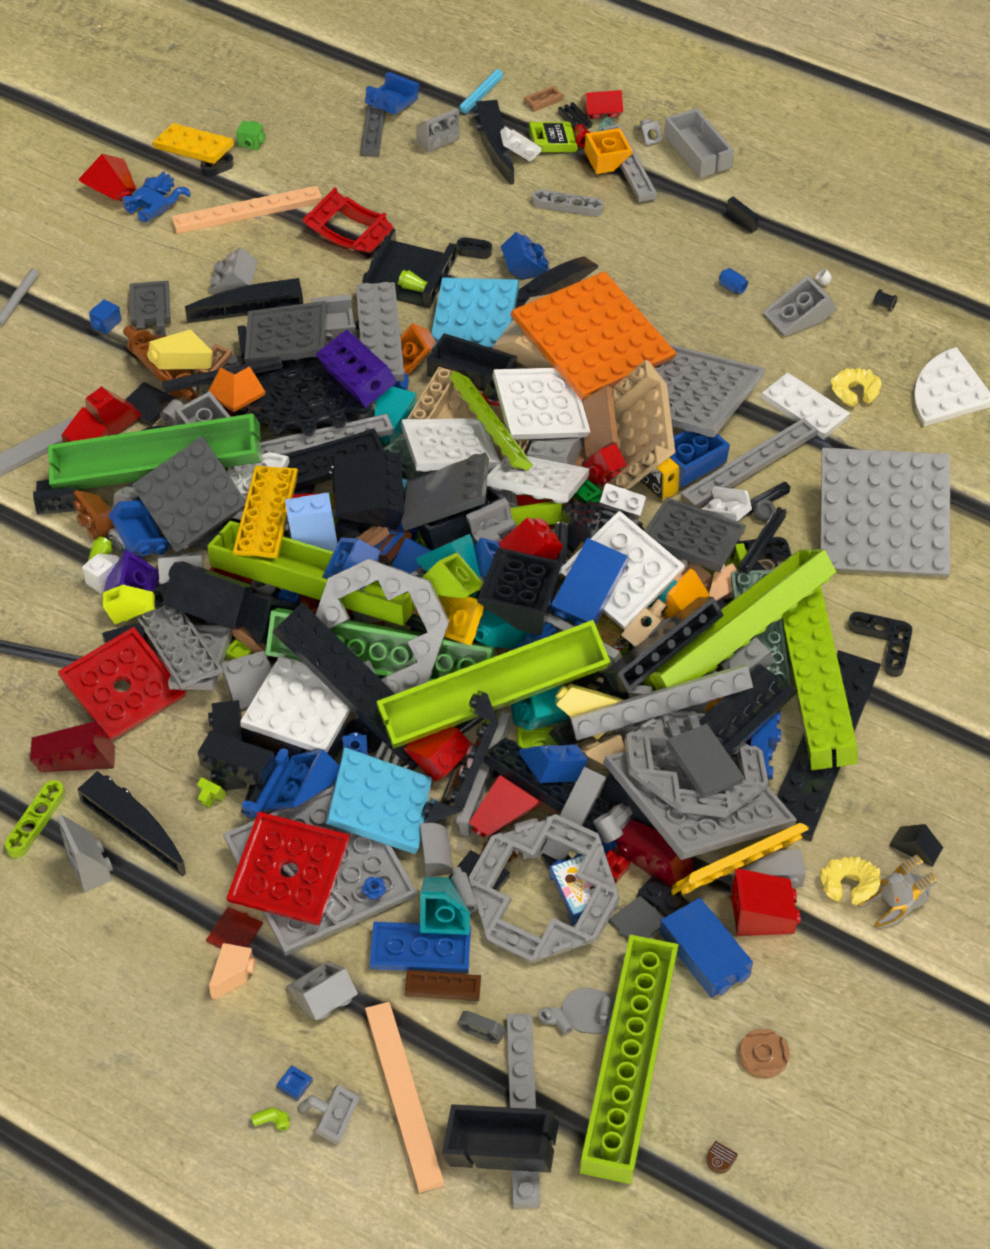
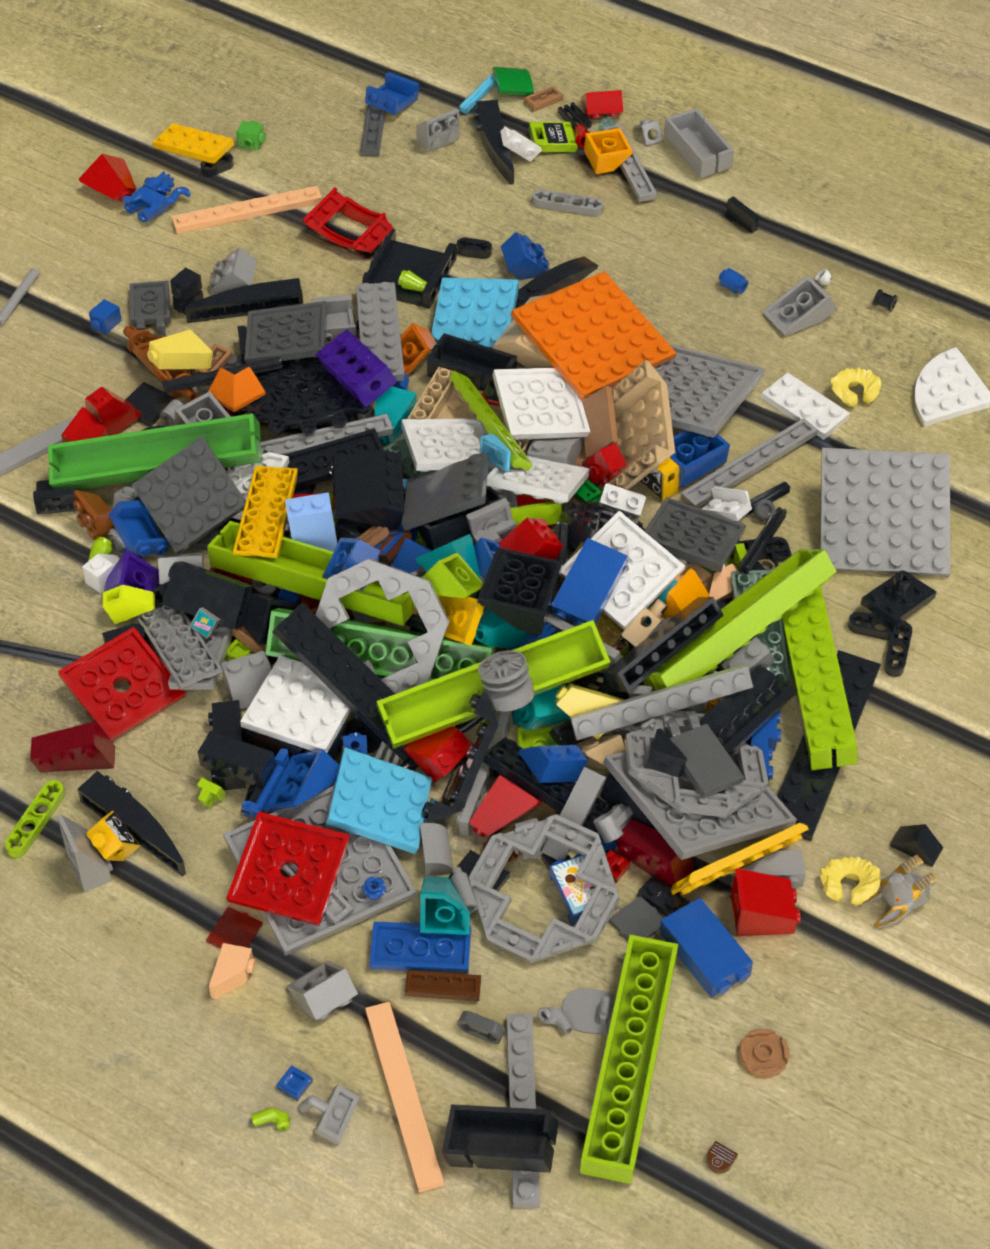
none -> yellow torso [86,811,140,861]
none -> black piece [170,267,203,315]
none -> tile [189,607,220,639]
none -> light grey wheel [478,651,535,712]
none -> medium azure slope [480,434,511,472]
none -> green slope [492,67,534,96]
none -> black slope [646,728,687,777]
none -> black plate [860,570,937,627]

